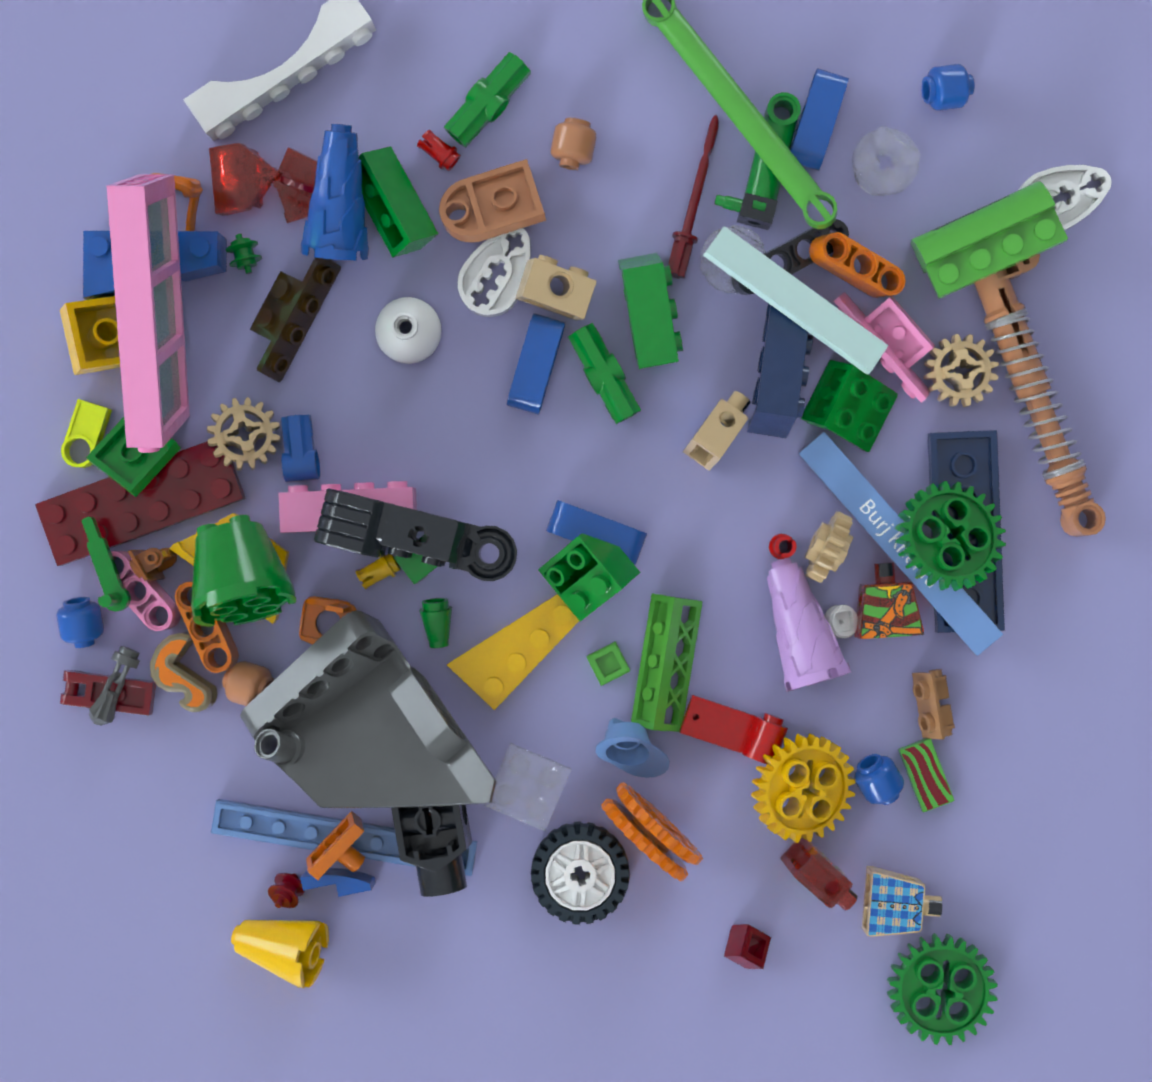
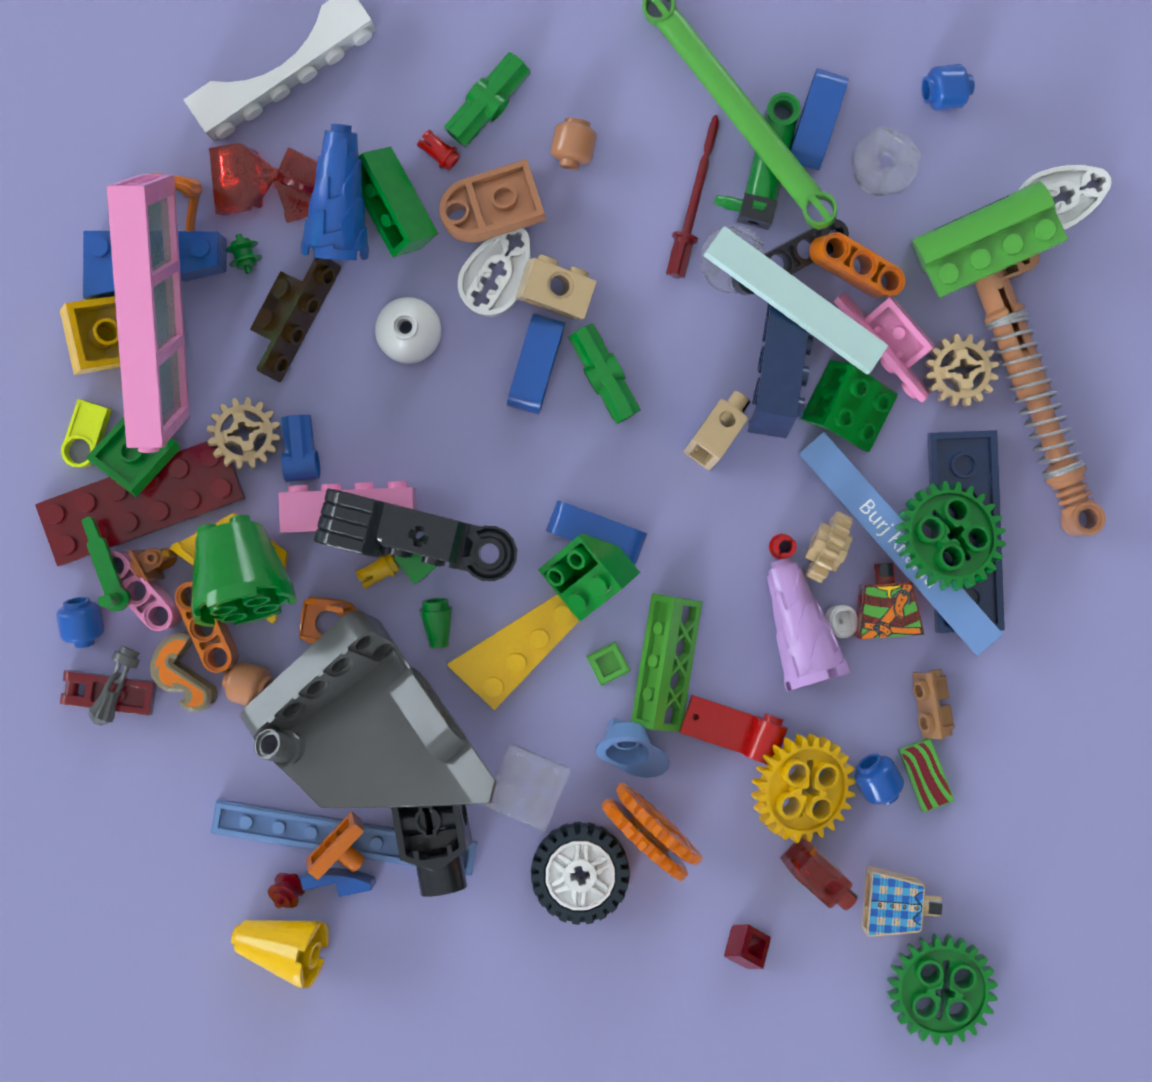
green wedge [618,253,683,369] -> none

